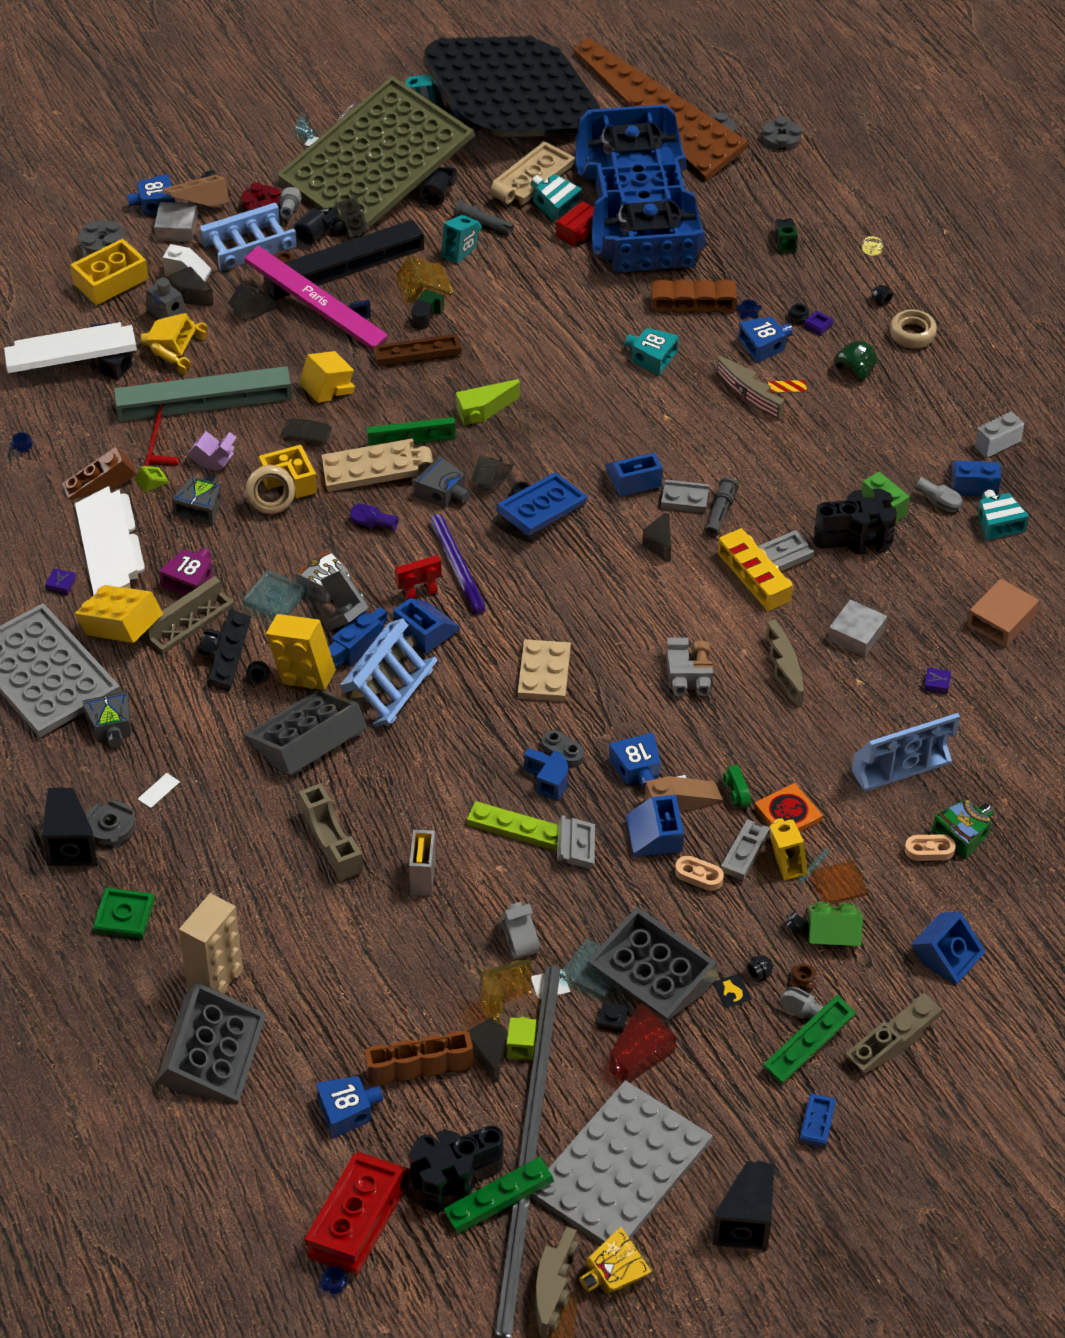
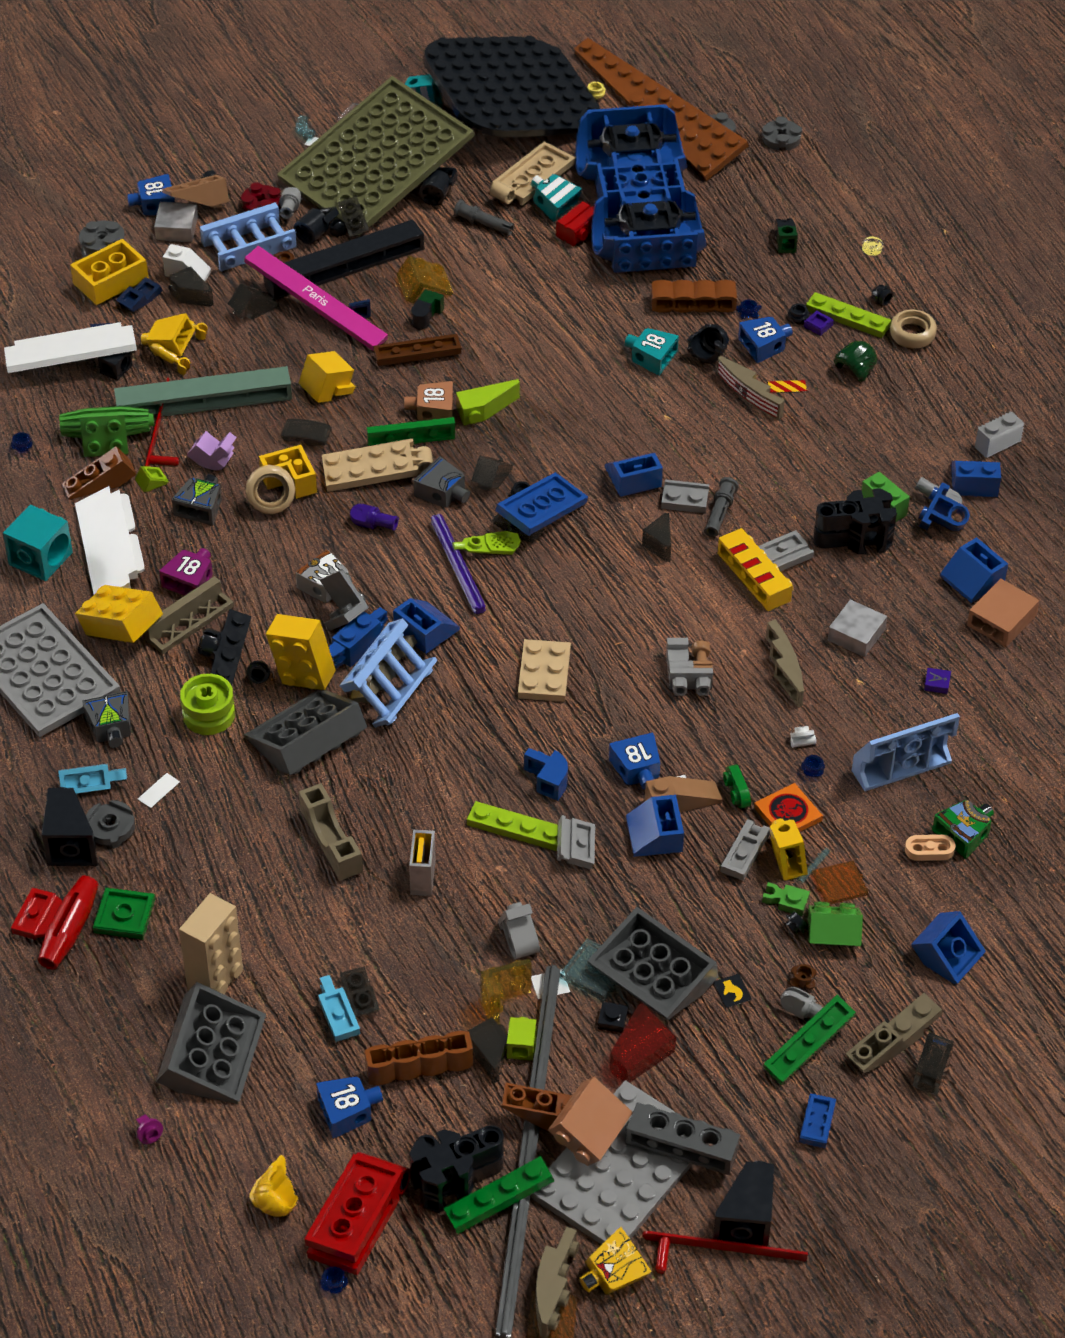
dark purple tile [45,568,76,595] -> none
dark grey torso [146,278,186,320] -> none
clear light blue plate [243,570,307,618] -> none
red plate [395,555,442,600] -> none
teal torso [440,215,481,264] -> none
dark grey plate [542,730,585,767] -> none
light nougat plate [675,856,724,891] -> none
black plate [747,955,773,981] -> none
teal torso [978,490,1029,541] -> none
none -> teal brick [3,504,73,581]
none -> red plate [11,875,99,970]
none -> medium azure plate [58,764,127,793]
none -> bright green plate [59,406,154,457]
none -> dark blue slope [116,277,163,312]
none -> magenta plate [136,1114,163,1144]
none -> lime wheel [180,673,235,735]
none -> yellow hair [249,1155,298,1217]
none -> medium azure plate [318,975,360,1042]
none -> clear smoke slope [340,966,379,1017]
none -> nougat torso [404,381,453,421]
none -> lime piece [452,531,521,555]
none -> dark orange slope [501,1082,572,1132]
none -> nougat brick [548,1076,633,1166]
none -> light yellow plate [587,82,605,100]
none -> dark grey brick [626,1102,741,1175]
none -> red piece [642,1231,808,1274]
none -> black hair [687,323,729,364]
none -> bright green plate [762,882,810,916]
none -> white plate [790,726,816,748]
none -> clear blue plate [801,755,825,777]
none -> lime plate [806,292,891,338]
none -> clear smoke slope [913,1032,954,1095]
none -> blue pin [918,482,970,531]
none -> blue slope [940,537,1008,603]

